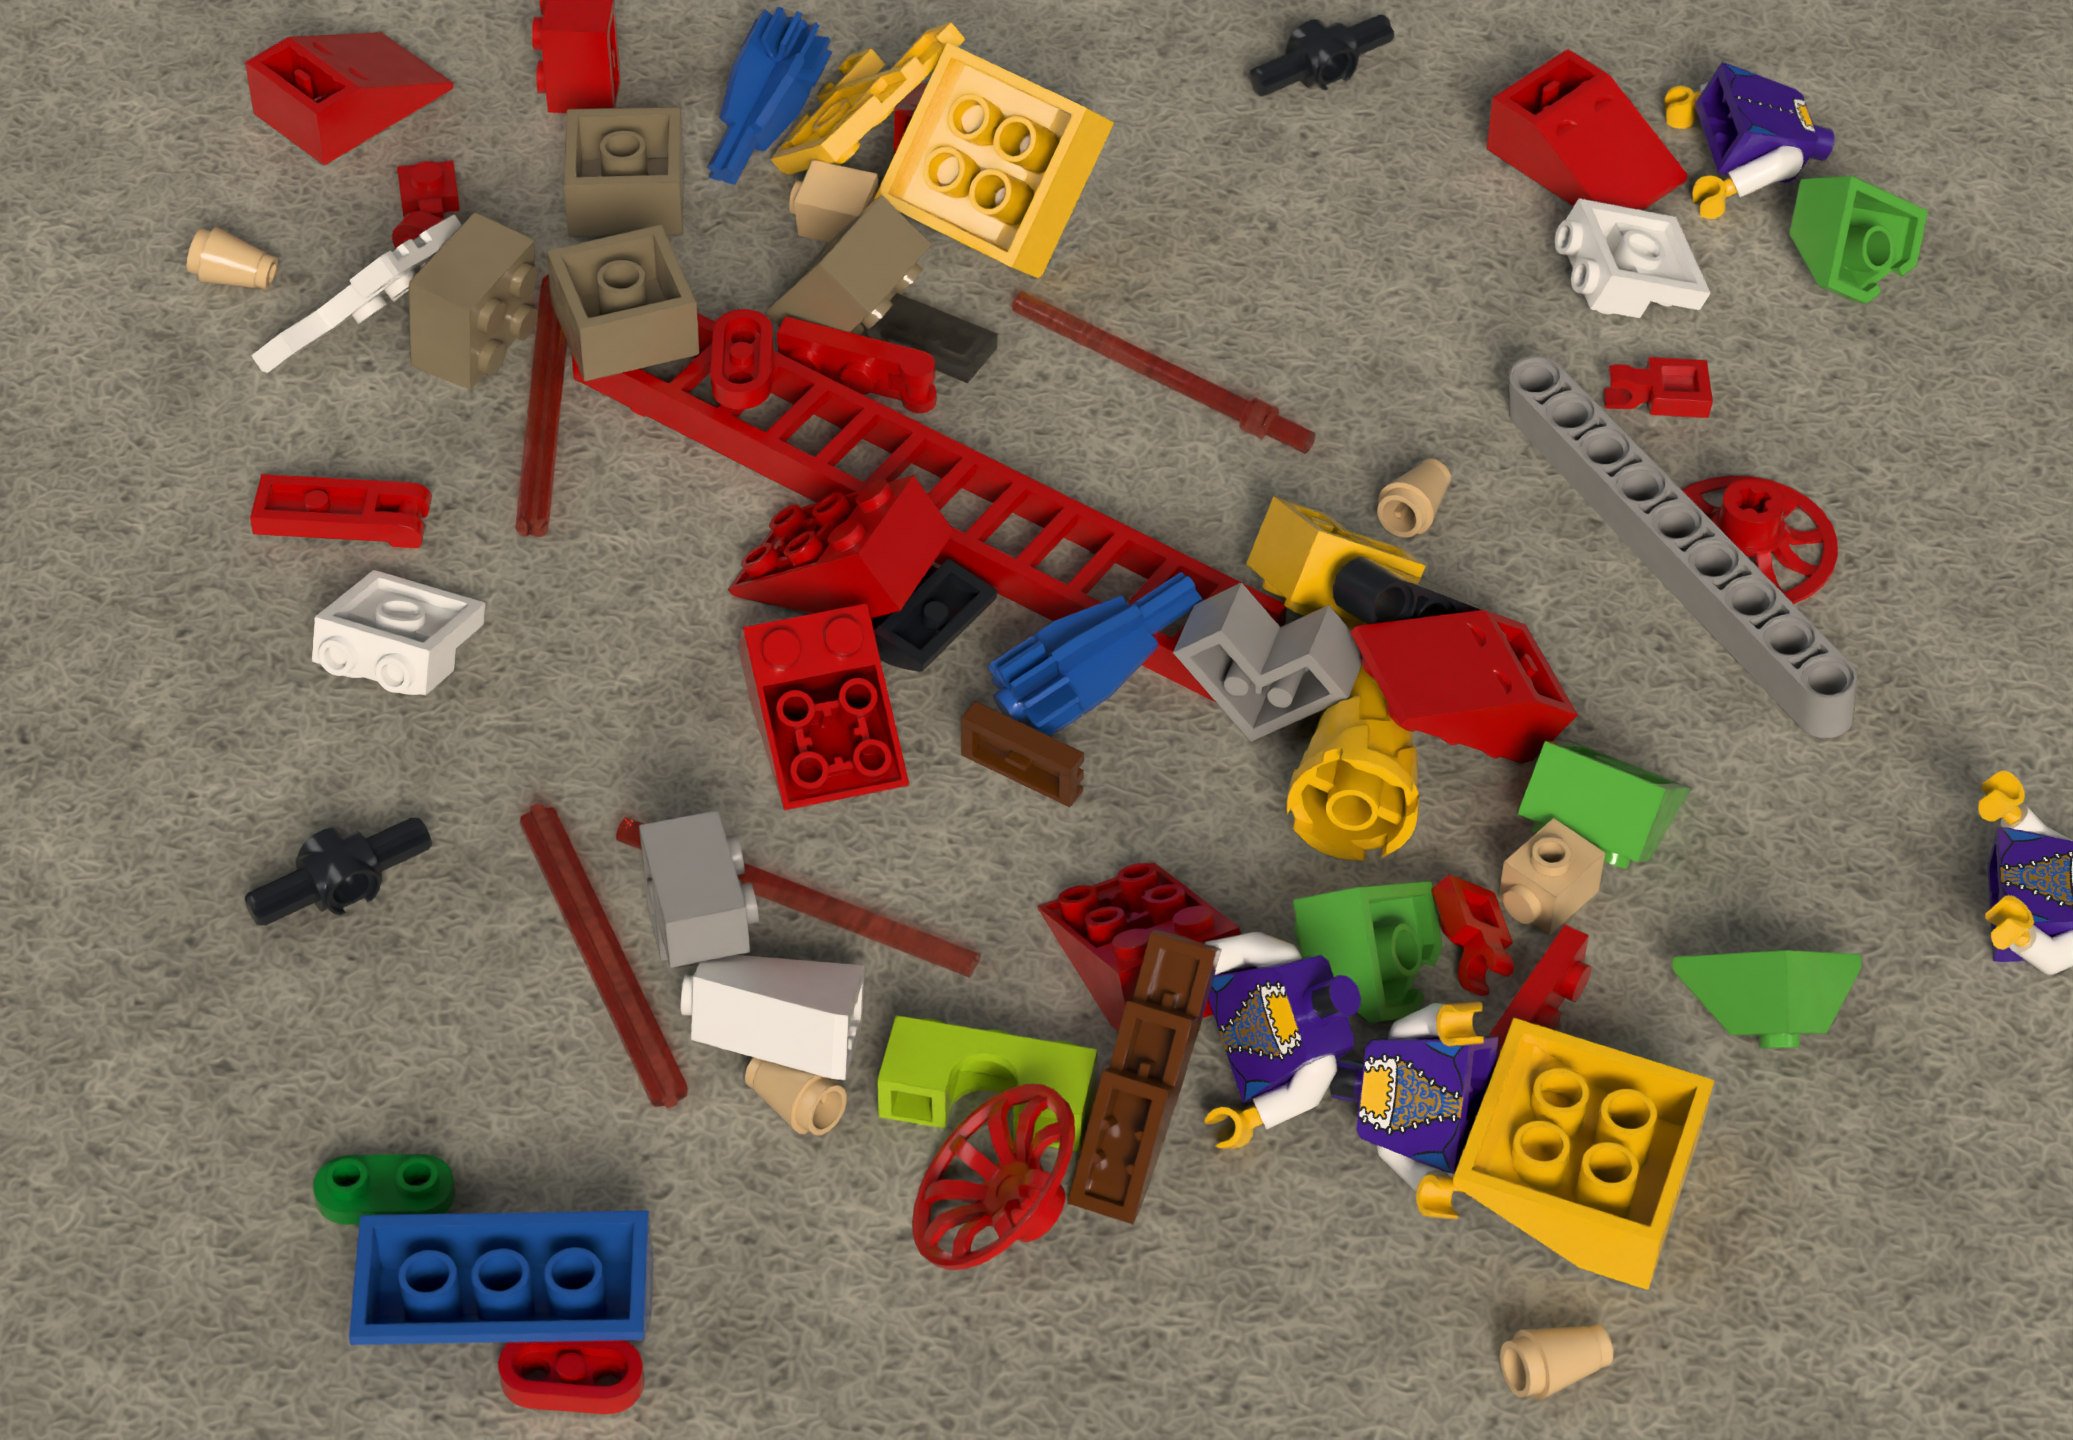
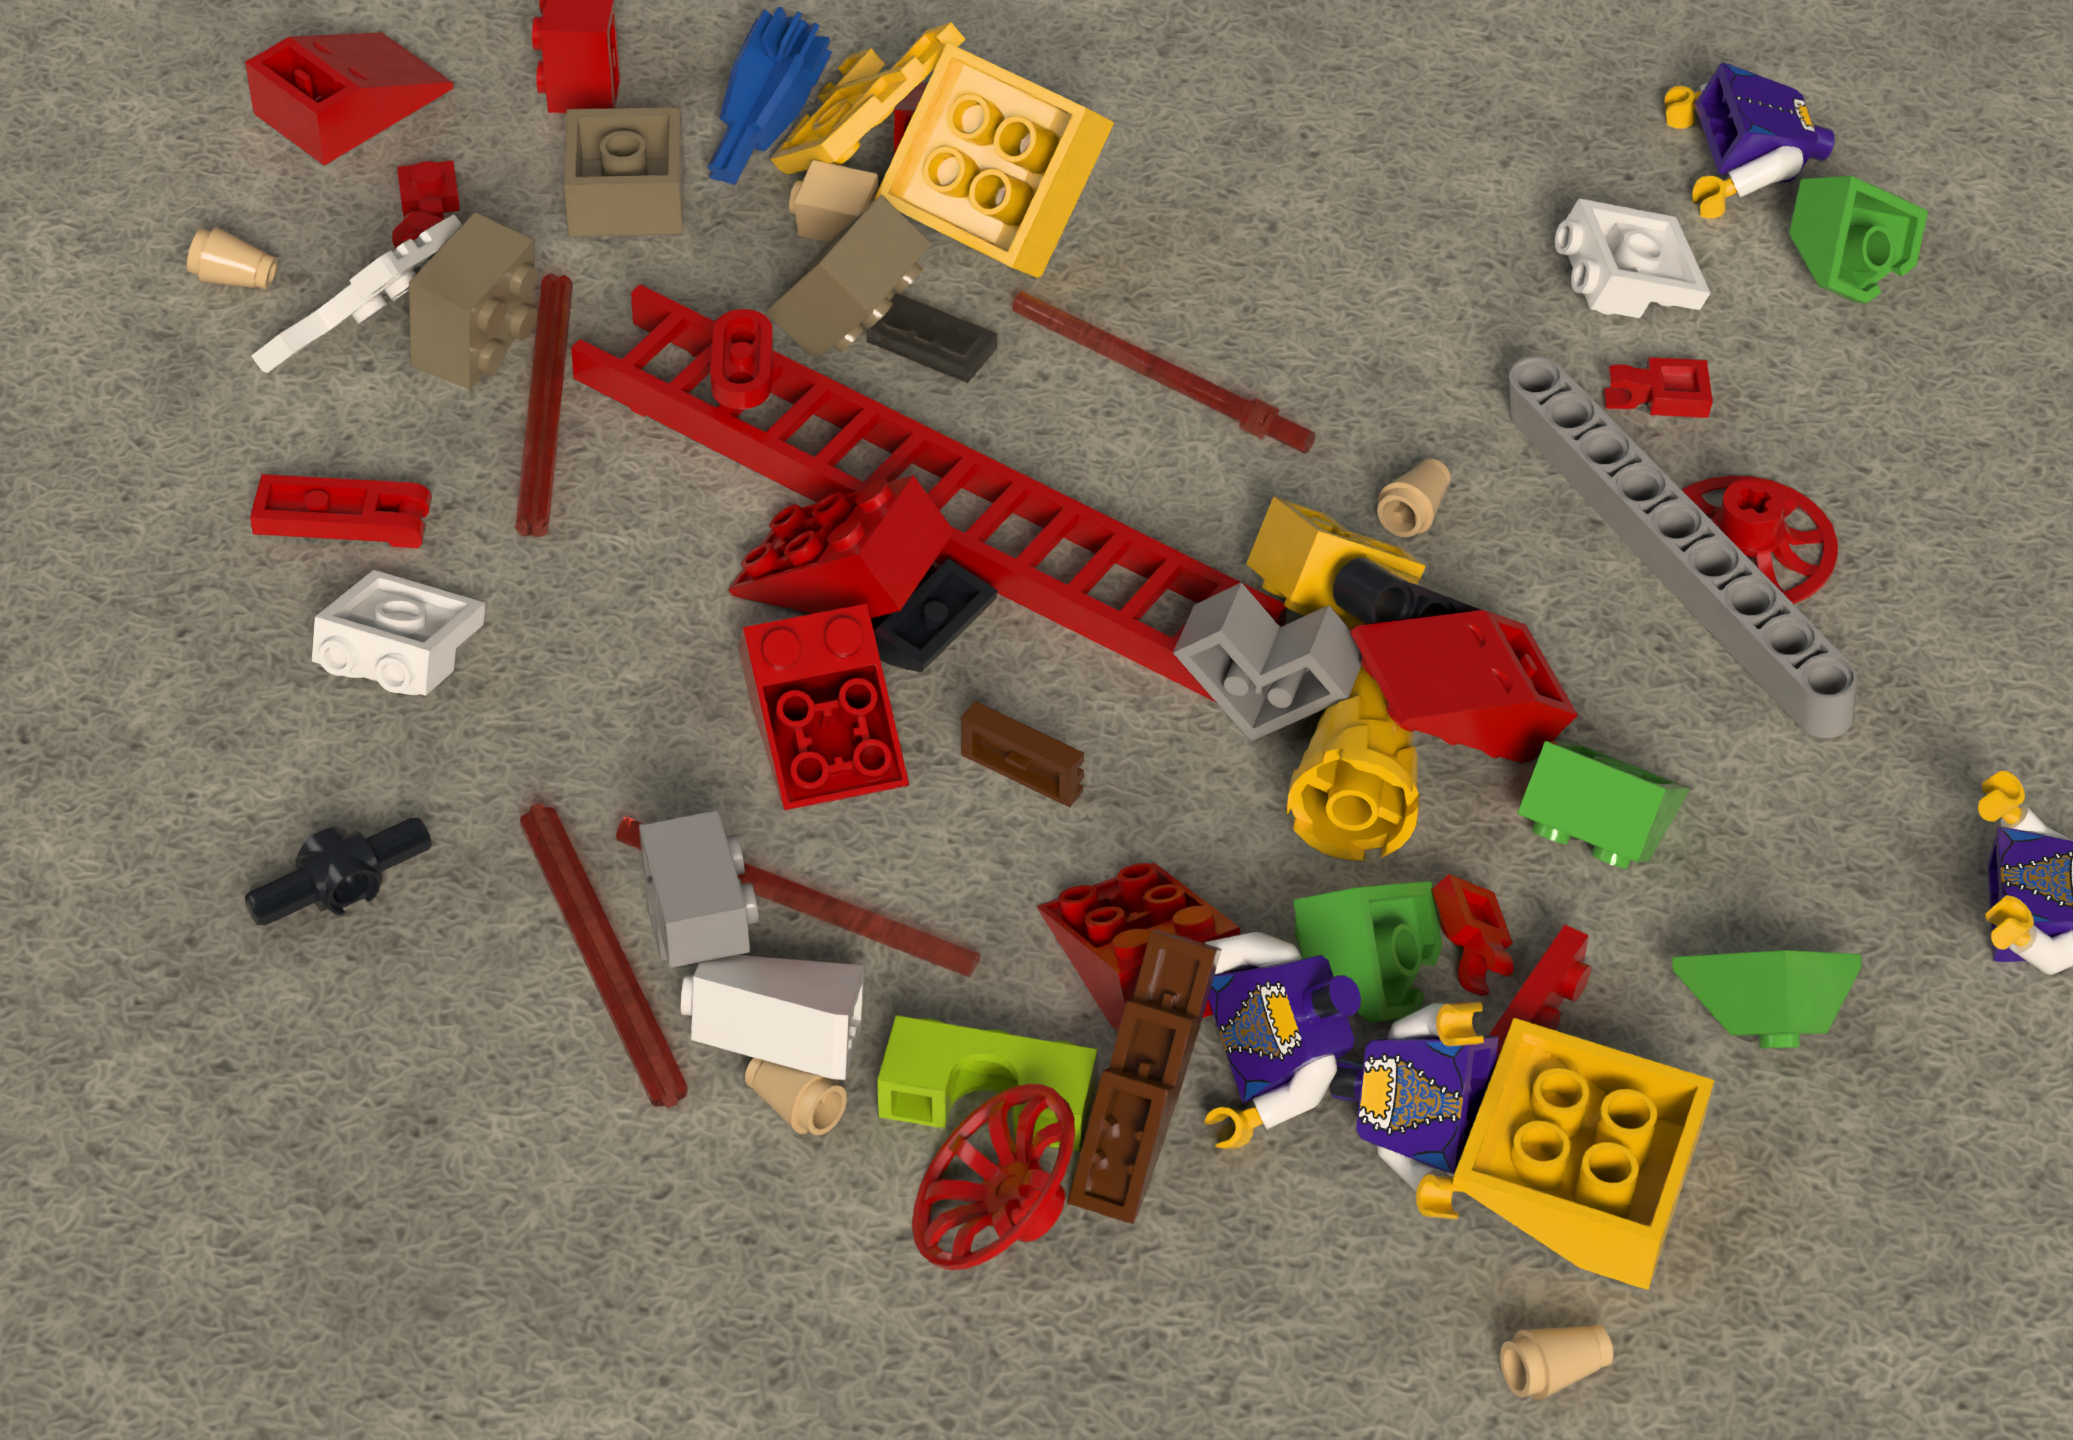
green plate [313,1154,455,1225] -> none
blue slope [349,1210,654,1345] -> none
red plate [498,1340,645,1415] -> none
dark tan brick [547,225,699,382] -> none
red plate [777,316,937,413] -> none
blue piece [987,572,1203,737] -> none
black axle [1249,14,1394,96] -> none
red slope [1487,49,1688,211] -> none
tan brick [1498,818,1605,935] -> none

